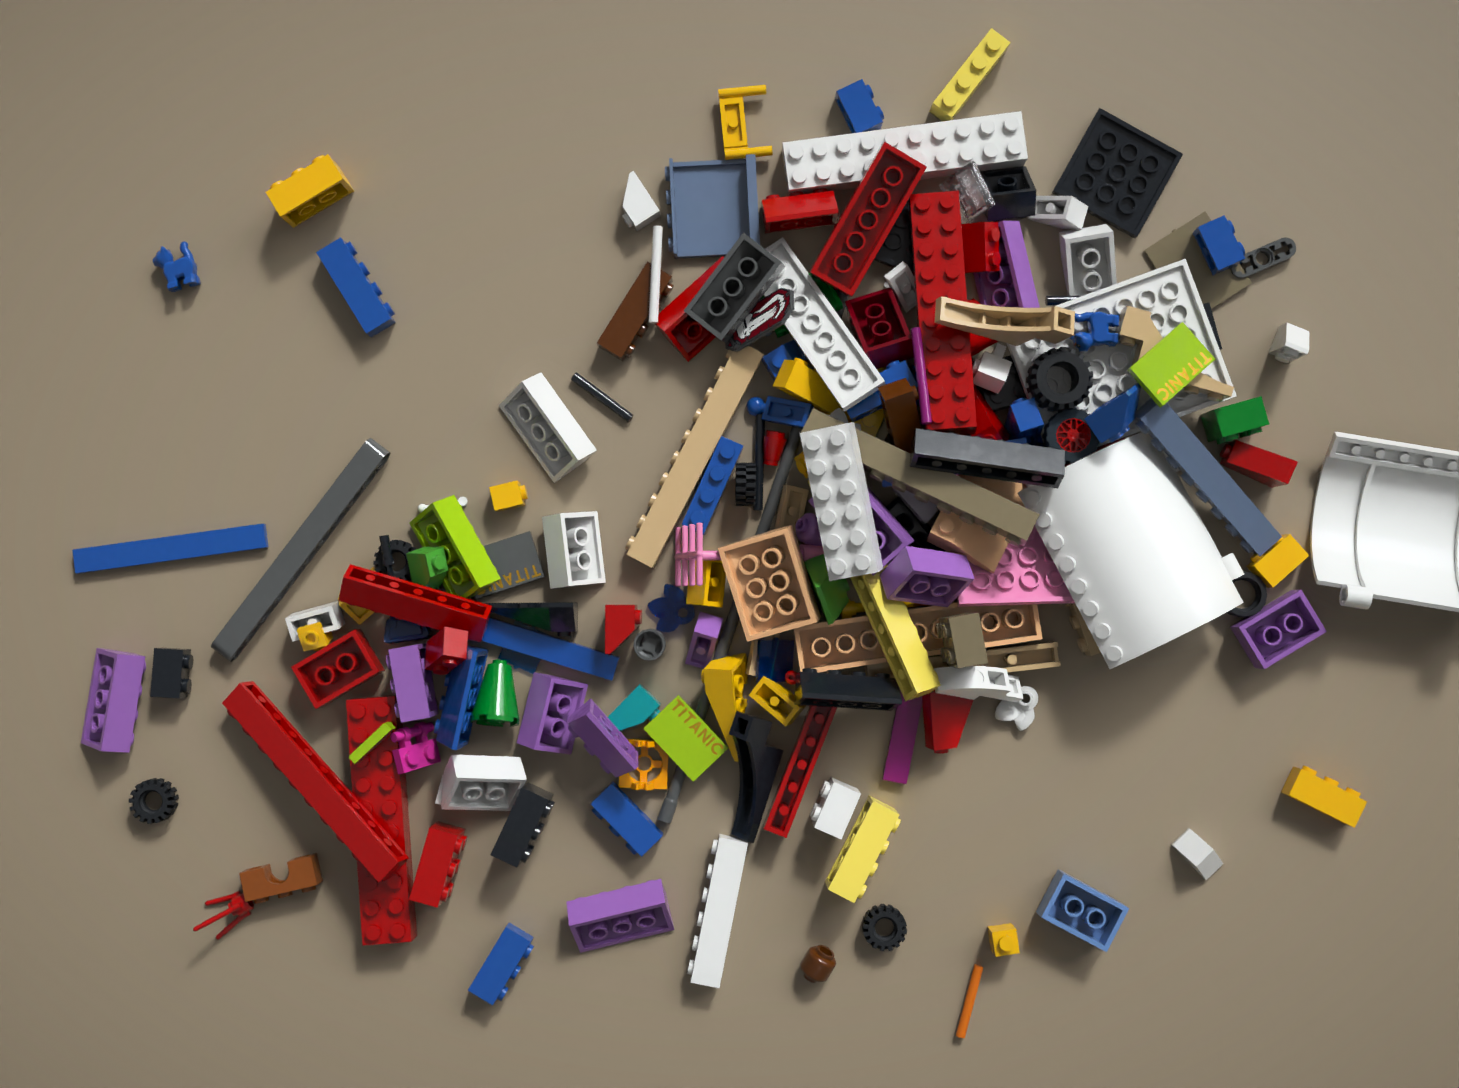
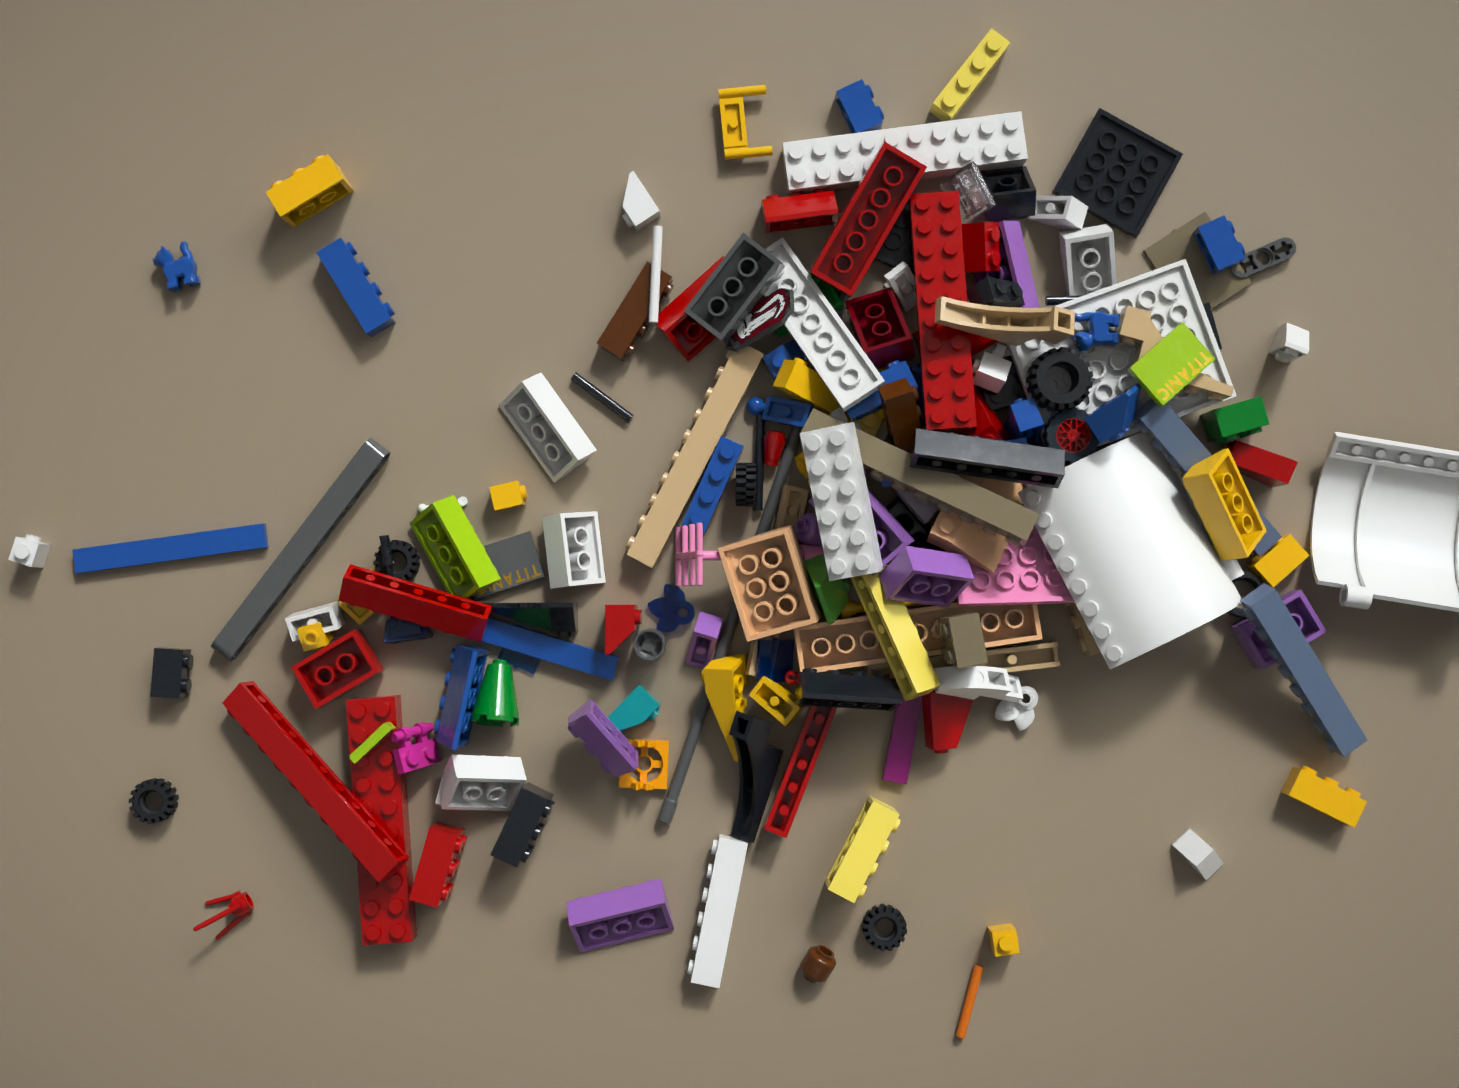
medium lavender slope [81,648,146,753] -> none
dark orange arch [239,853,323,904] -> none
medium lavender brick [386,643,439,723] -> none
bright green slope [406,547,448,590] -> none
red brick [425,627,468,675] -> none
blue brick [468,922,534,1006] -> none
medium lavender slope [517,672,588,755] -> none
blue brick [591,781,663,857] -> none
lime tile [643,695,729,782] -> none
sand blue panel [665,154,760,259] -> none
yellow brick [686,560,726,608] -> none
white brick [810,777,861,839] -> none
magenta bar [911,327,932,425] -> none
medium blue brick [1036,869,1129,952] -> none
none -> white brick [8,534,51,568]
none -> black brick [966,276,1025,308]
none -> yellow slope [1182,448,1267,561]
none -> sand blue brick [1240,583,1367,757]

